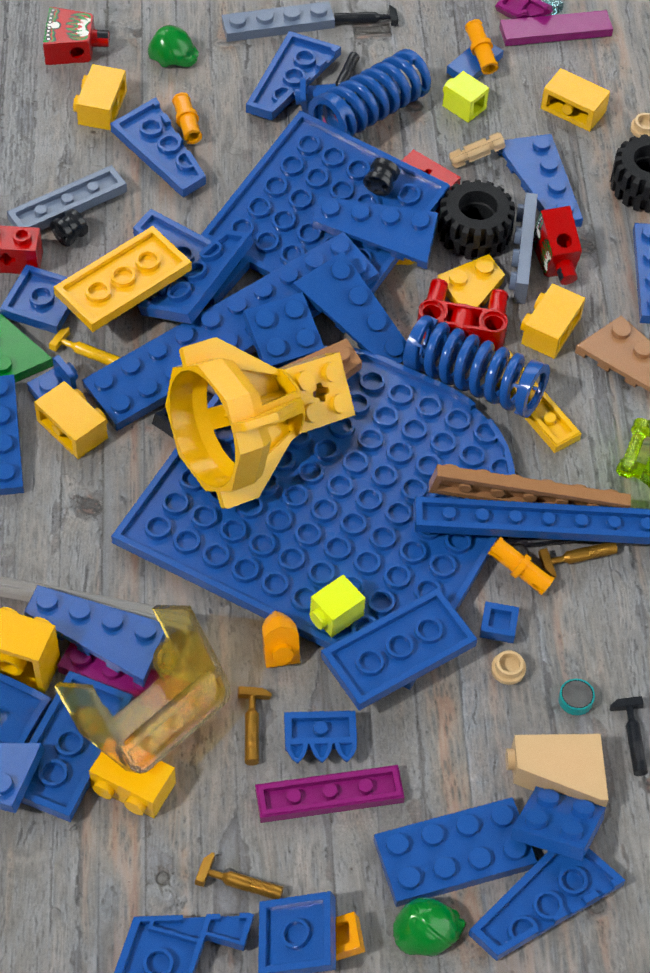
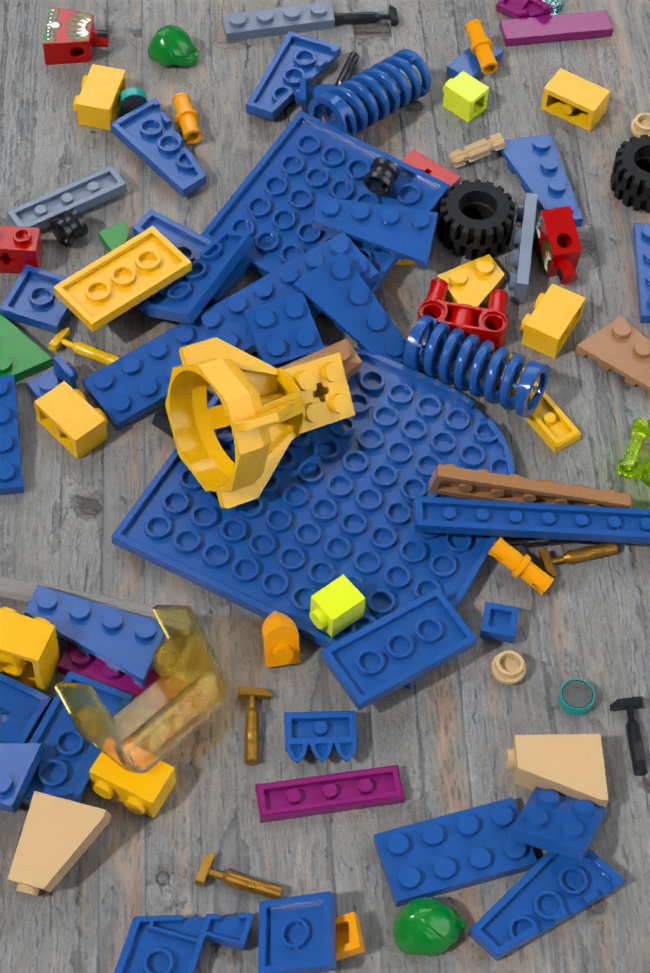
none -> tan slope [7,791,112,897]
none -> tile [99,221,129,252]
none -> tile [118,87,148,114]

